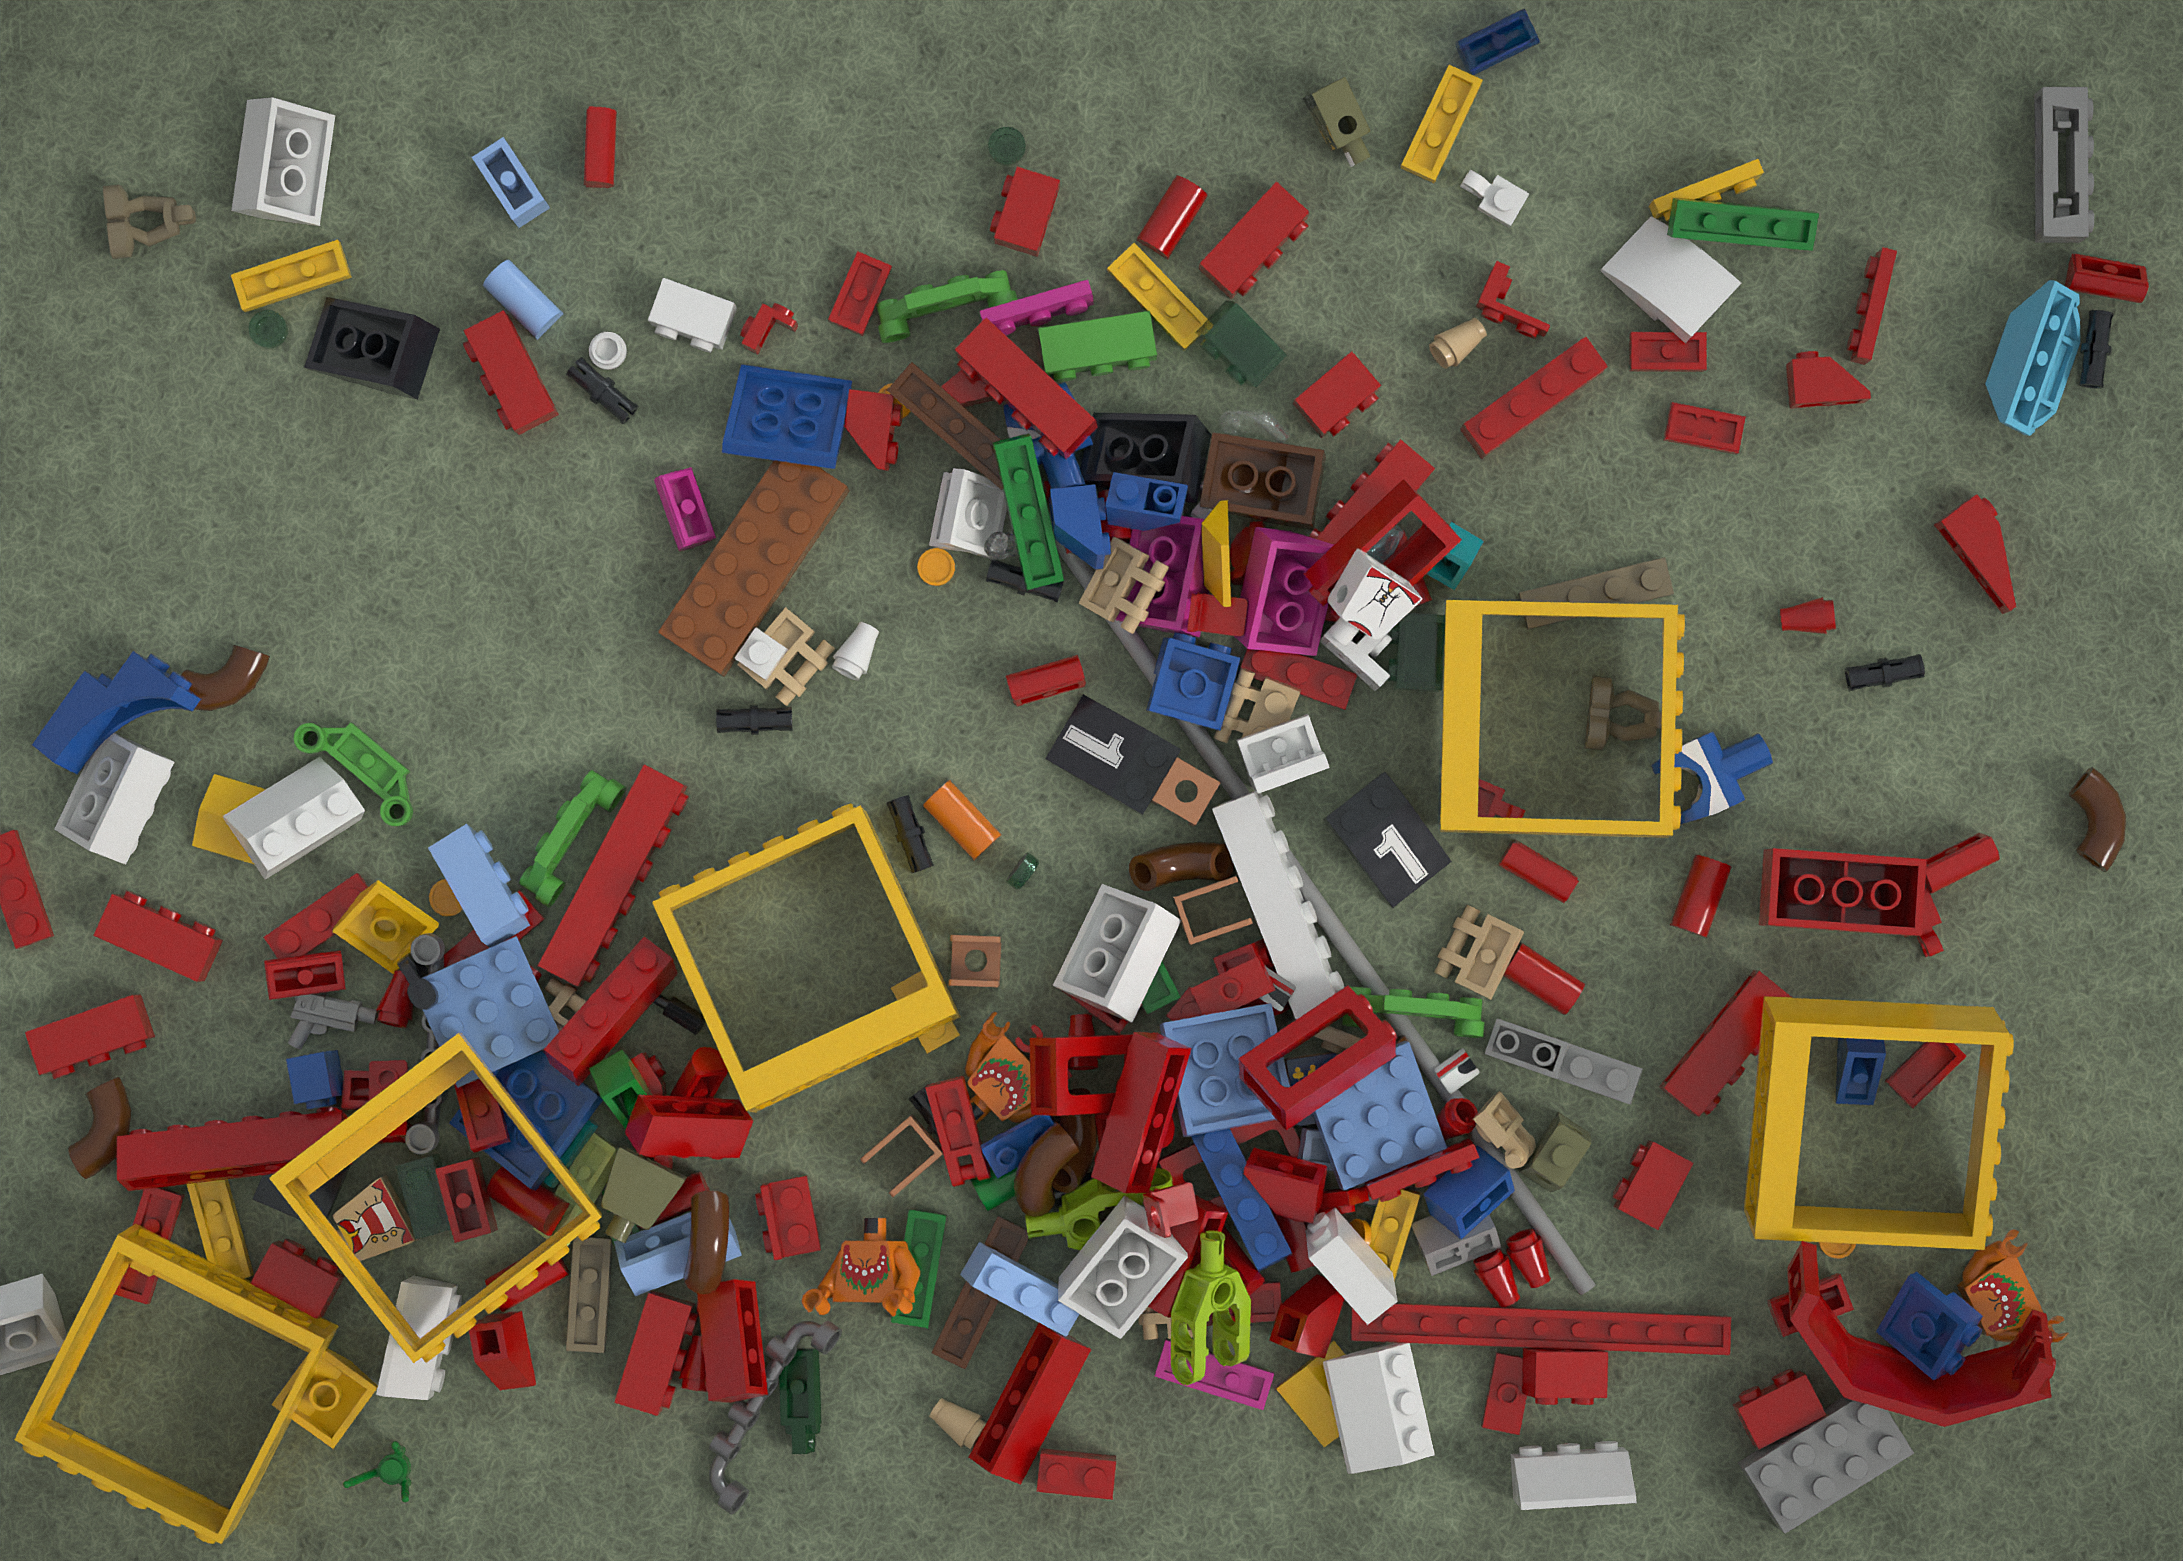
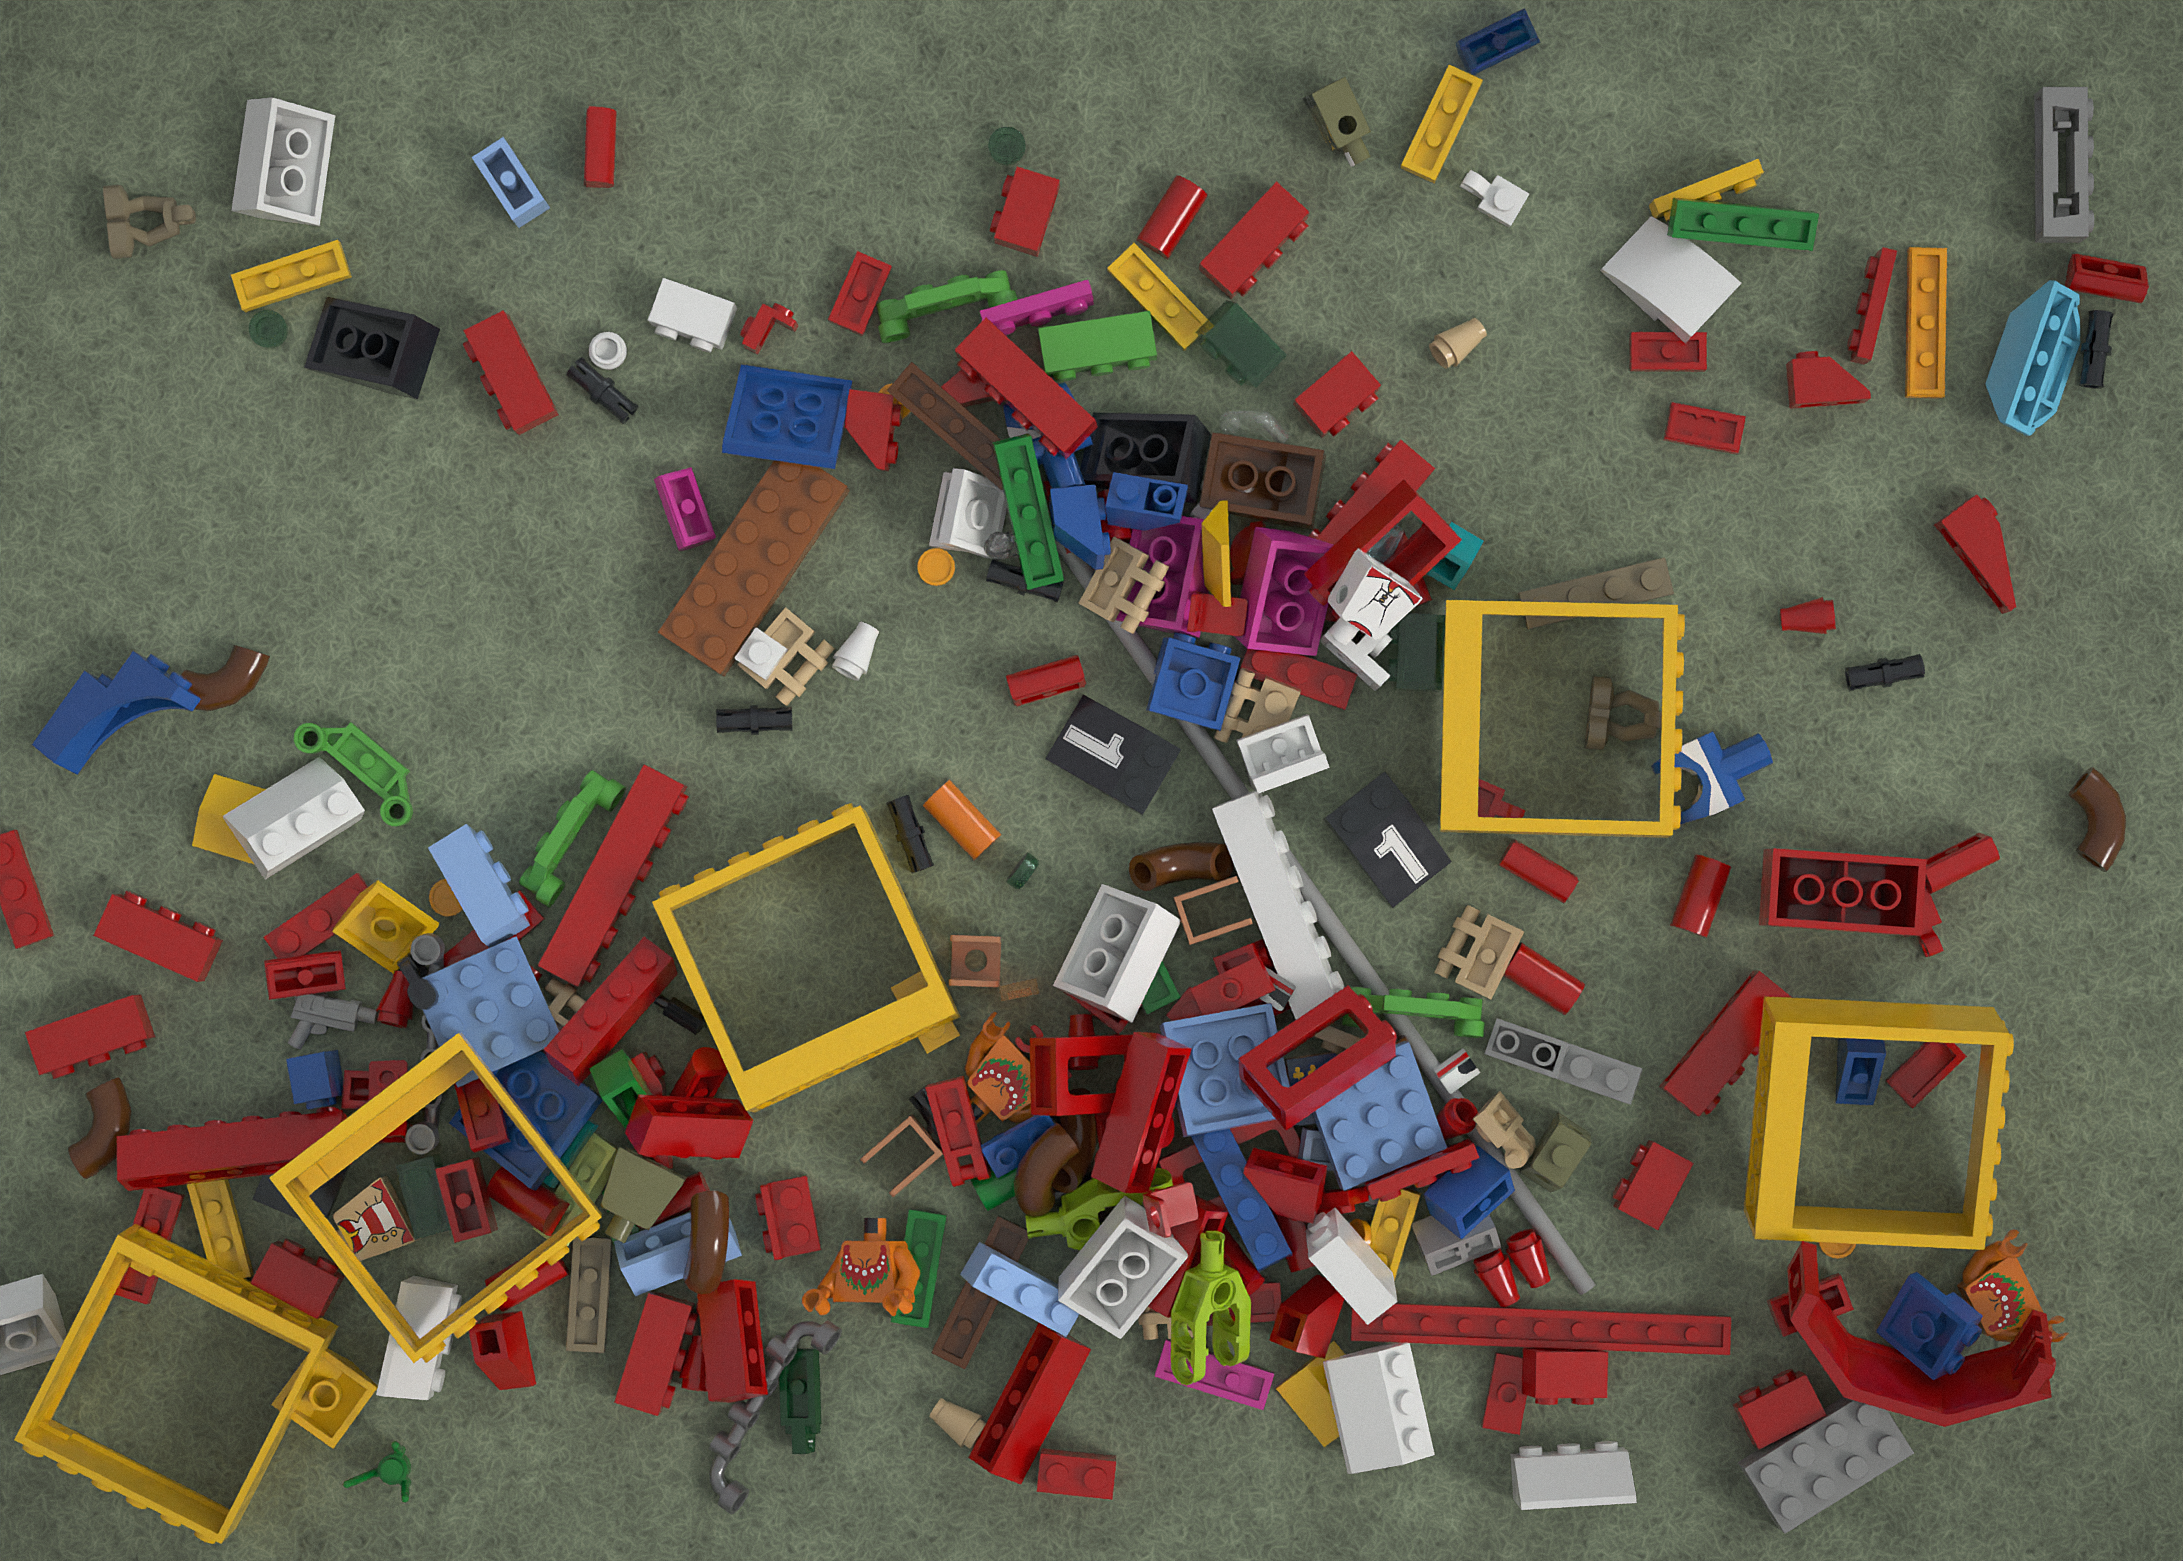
white slope [54,733,174,865] -> none
light blue brick [483,260,563,340] -> none
nougat piece [1151,757,1220,827] -> none
red brick [1460,336,1608,459] -> none
red bracket [1476,261,1550,339] -> none
none -> clear orange tile [999,978,1040,1001]
none -> light orange tile [1905,247,1947,398]

